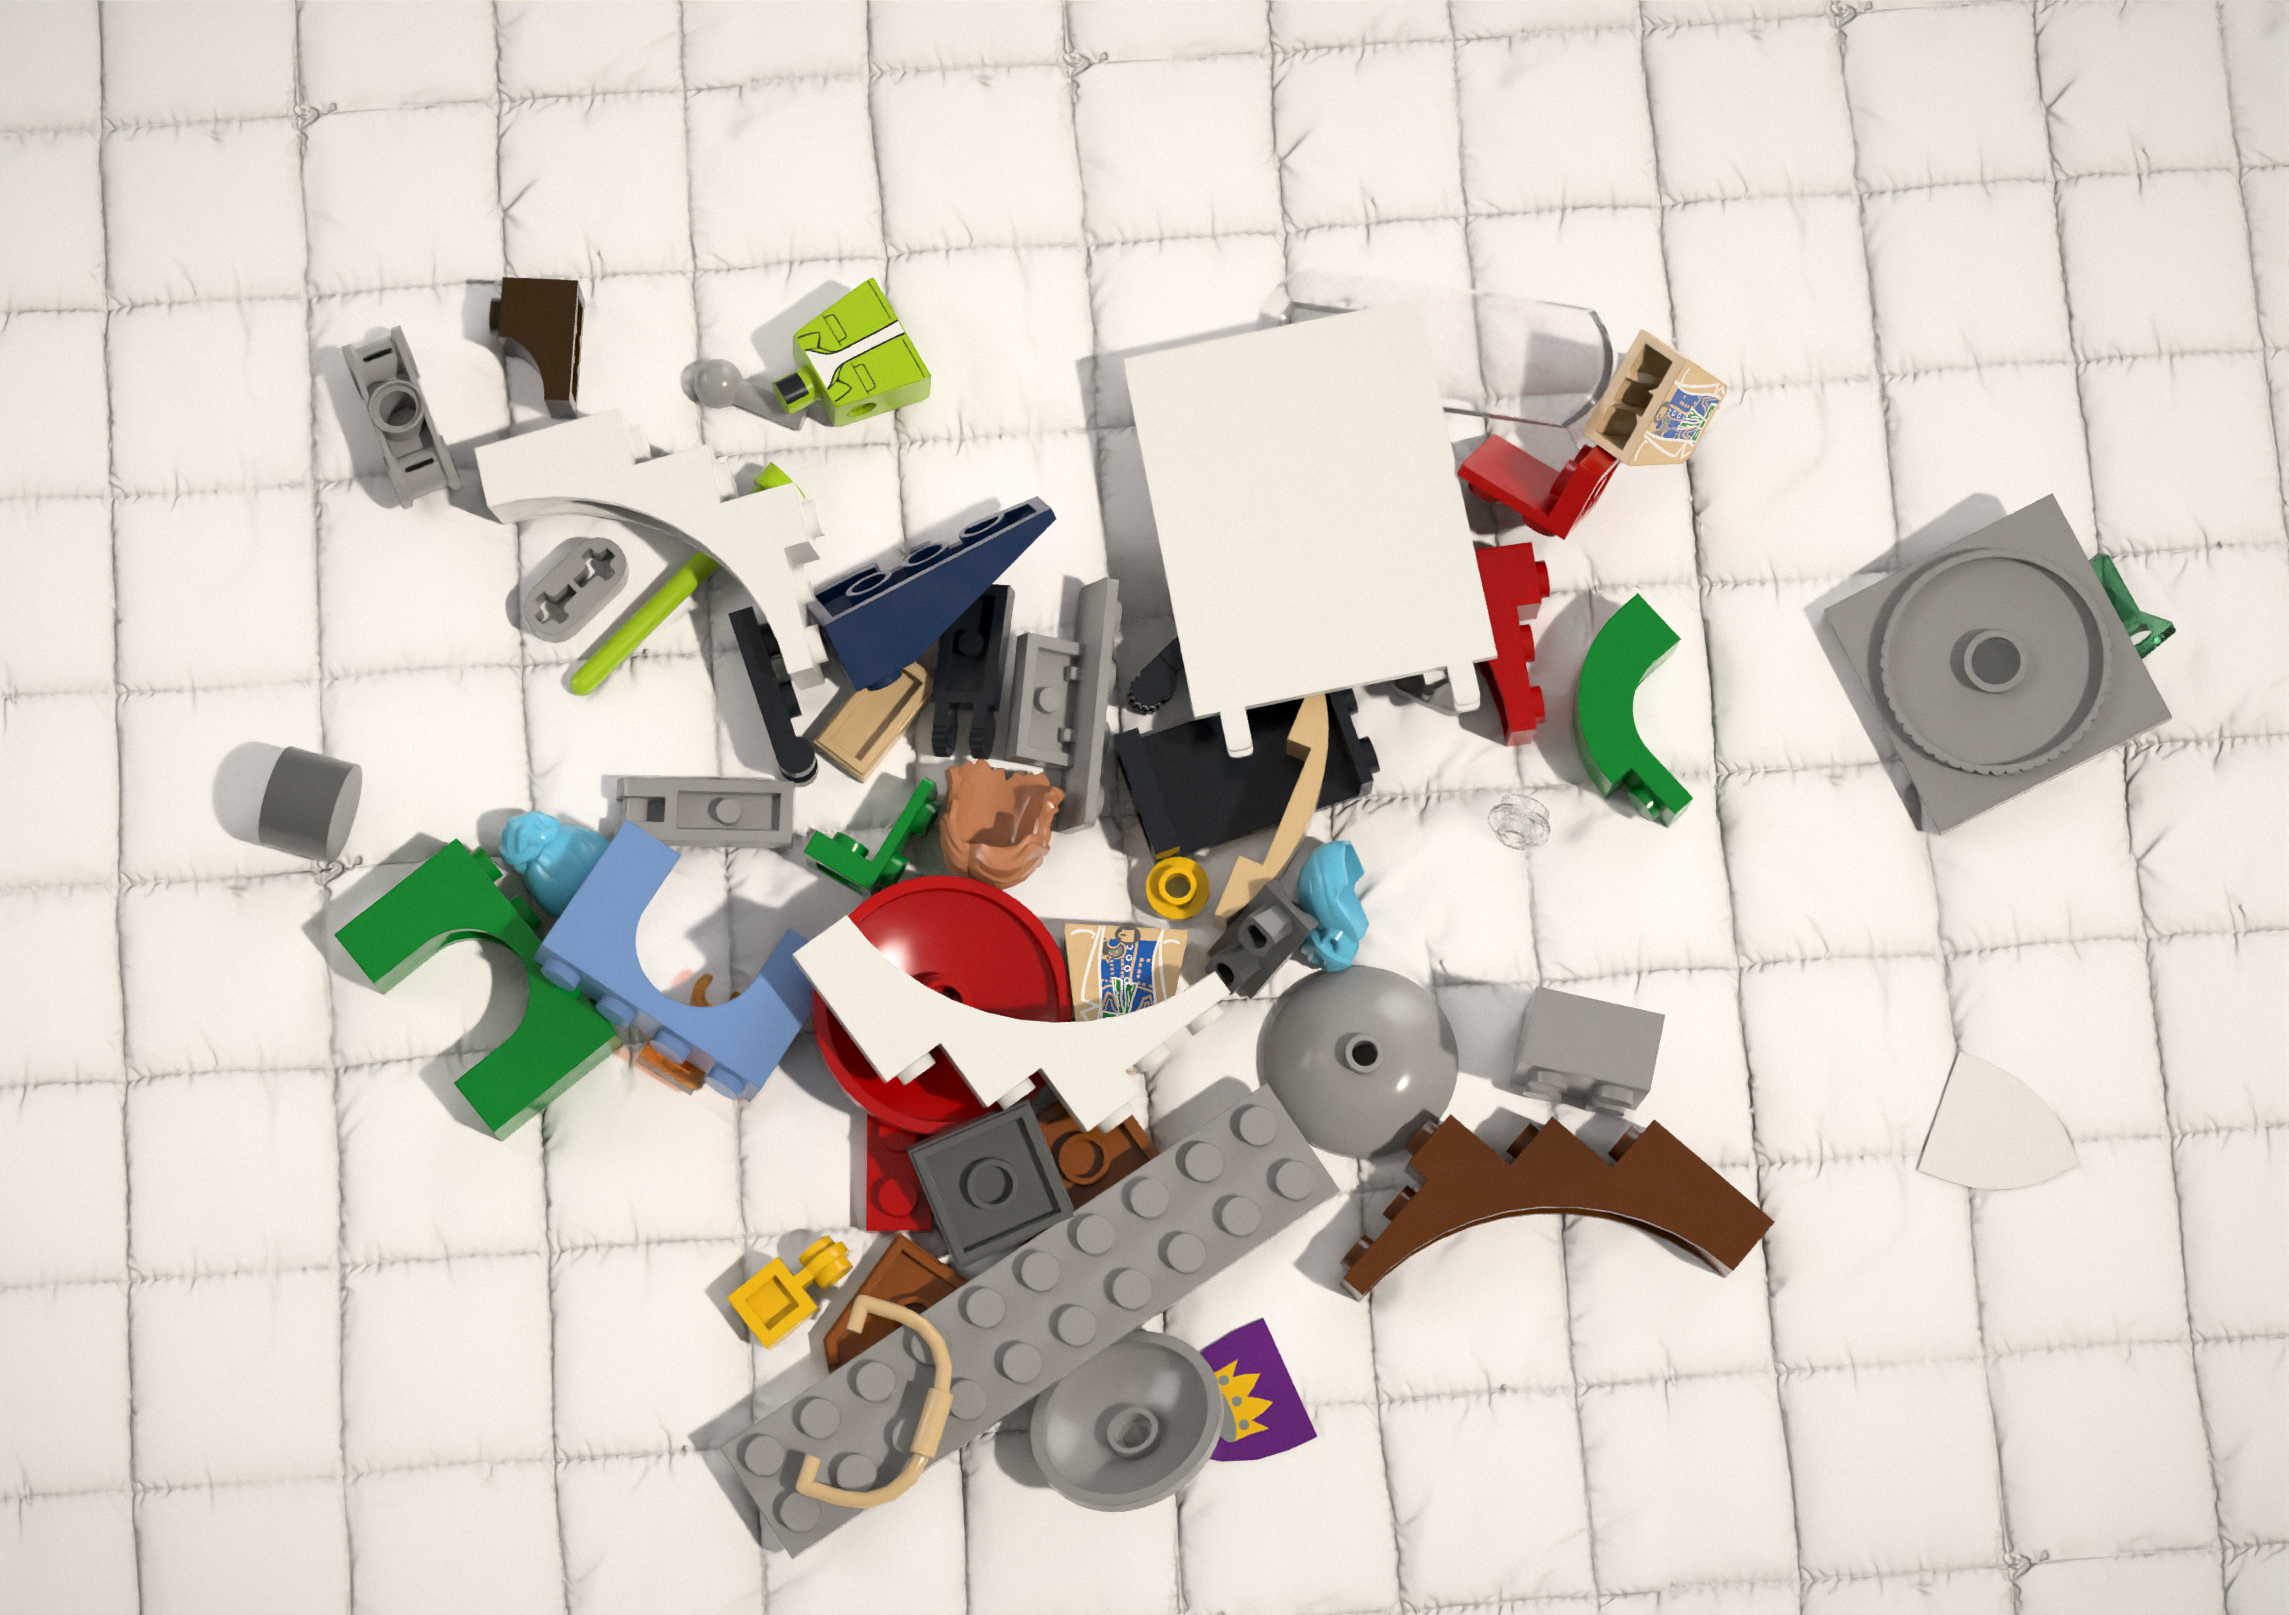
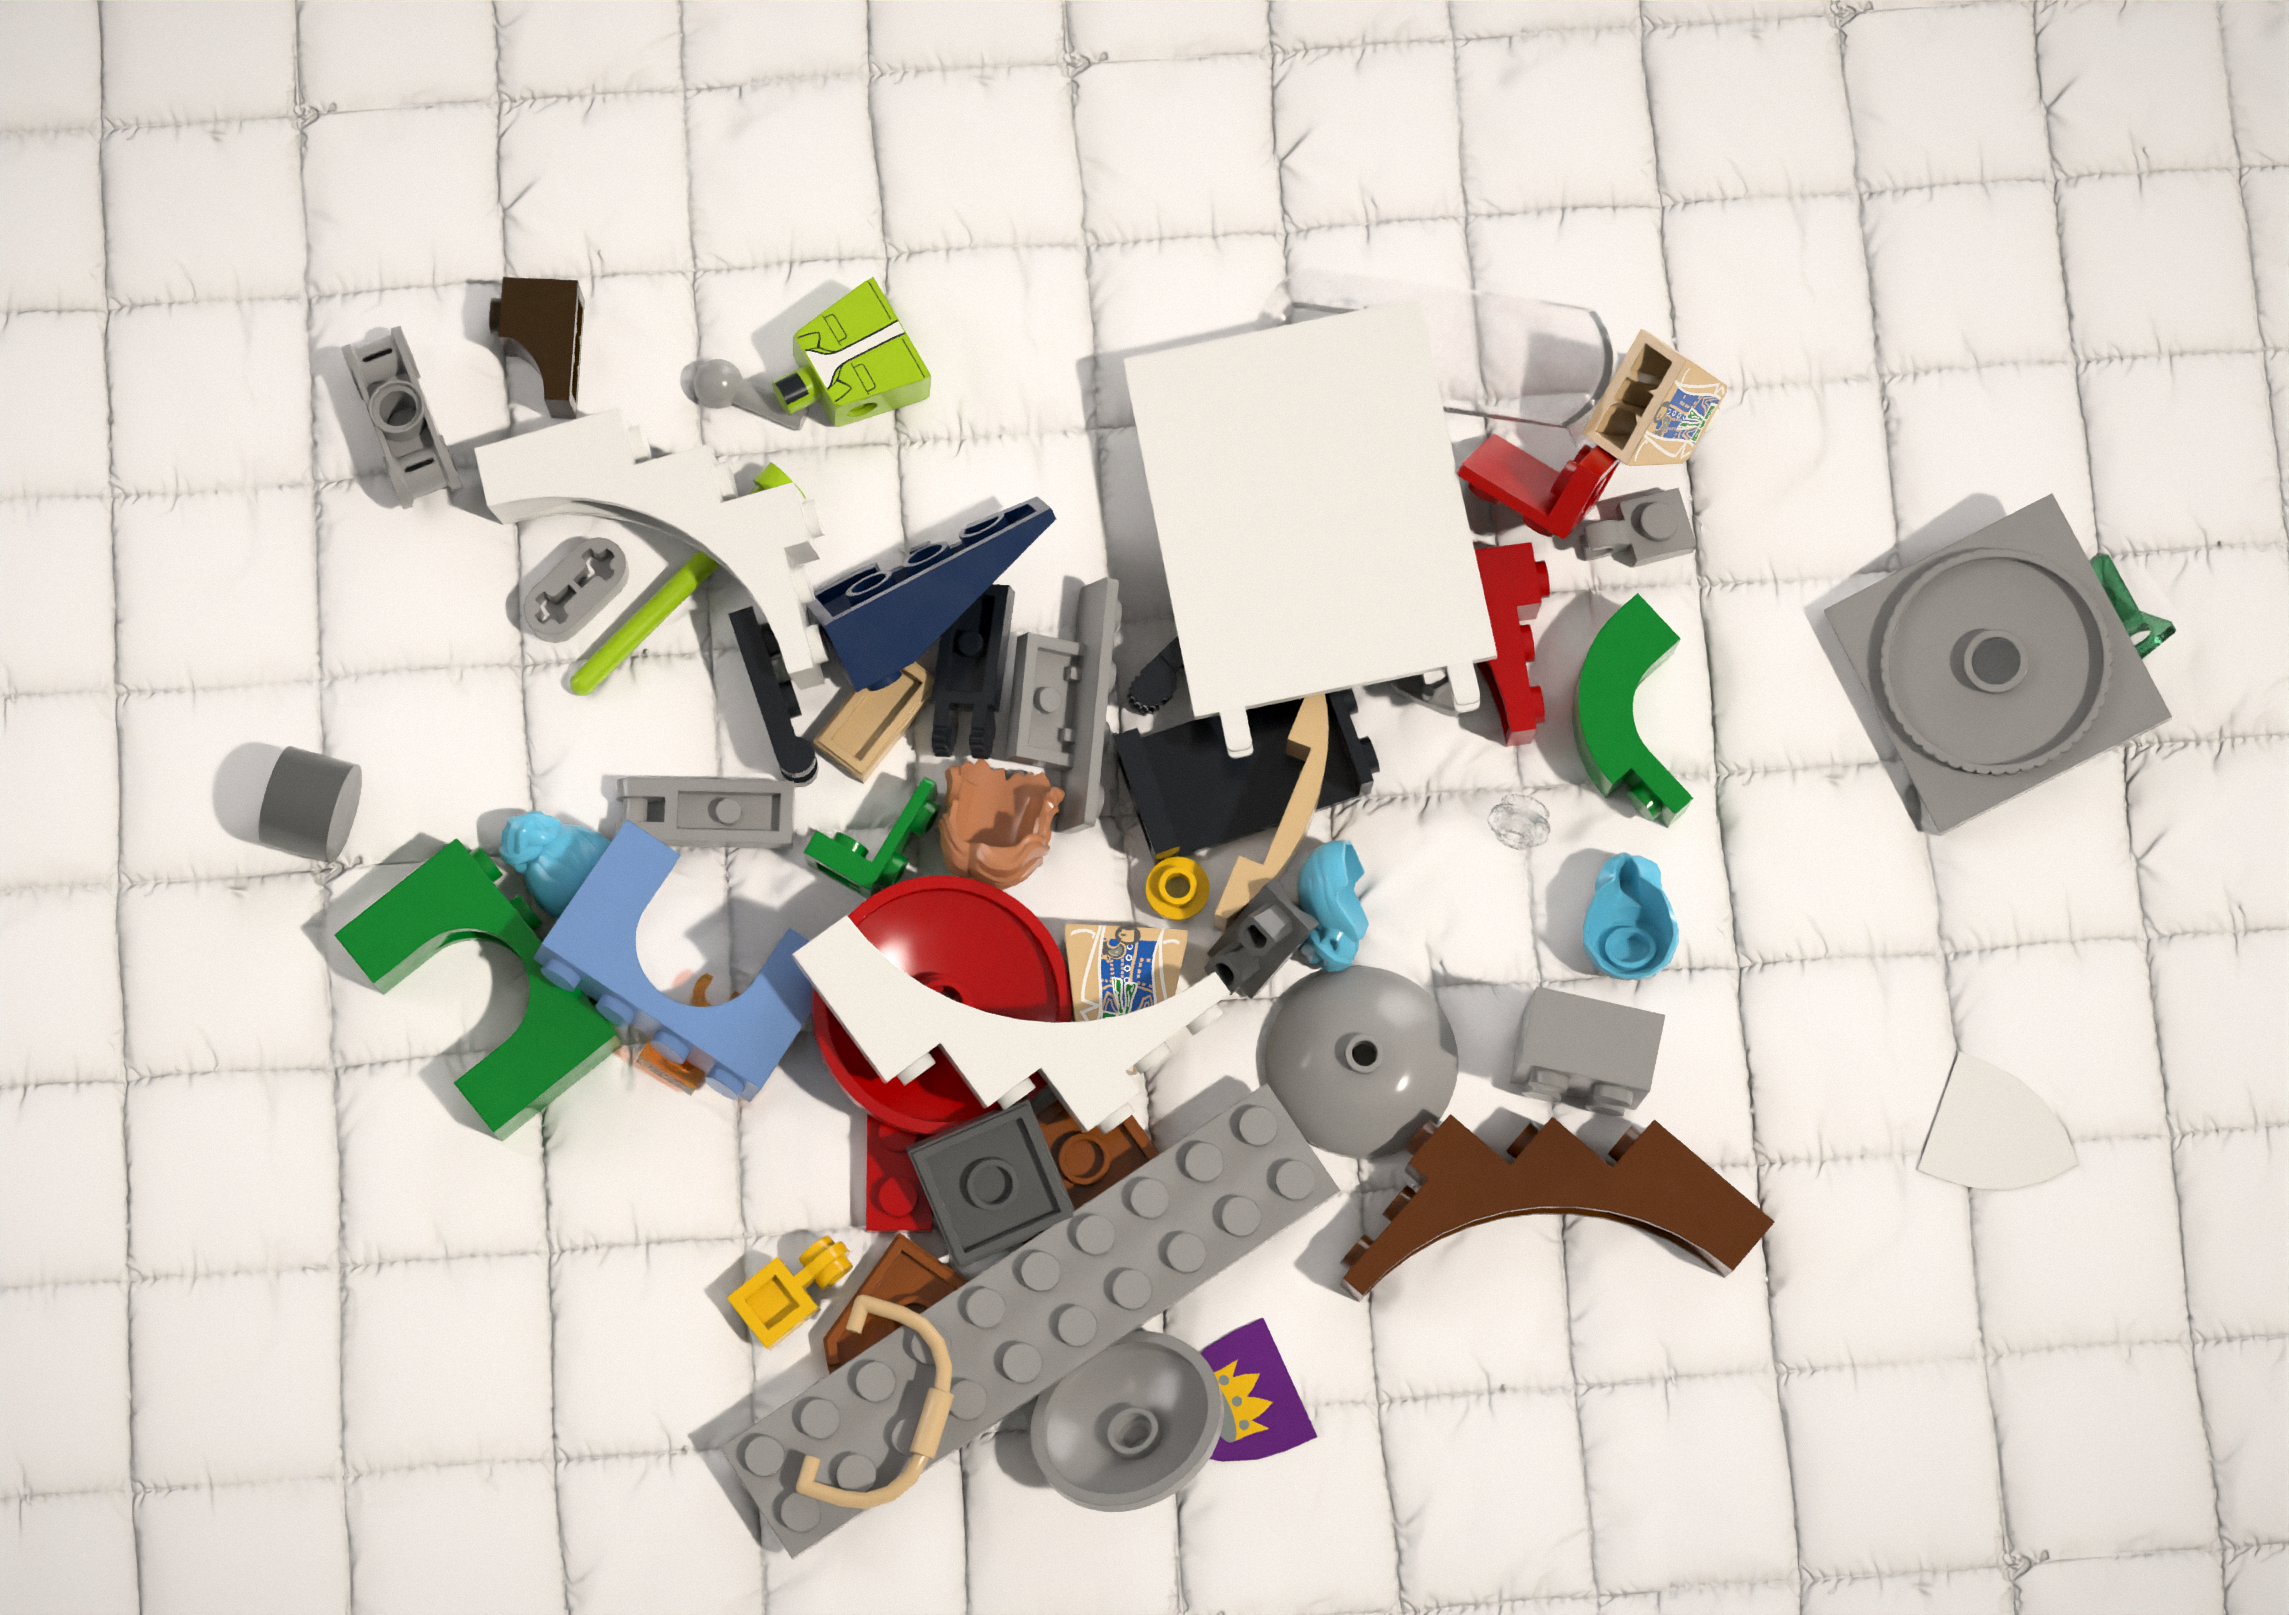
none -> light grey plate [1579,487,1697,568]
none -> medium azure hair [1583,852,1679,981]

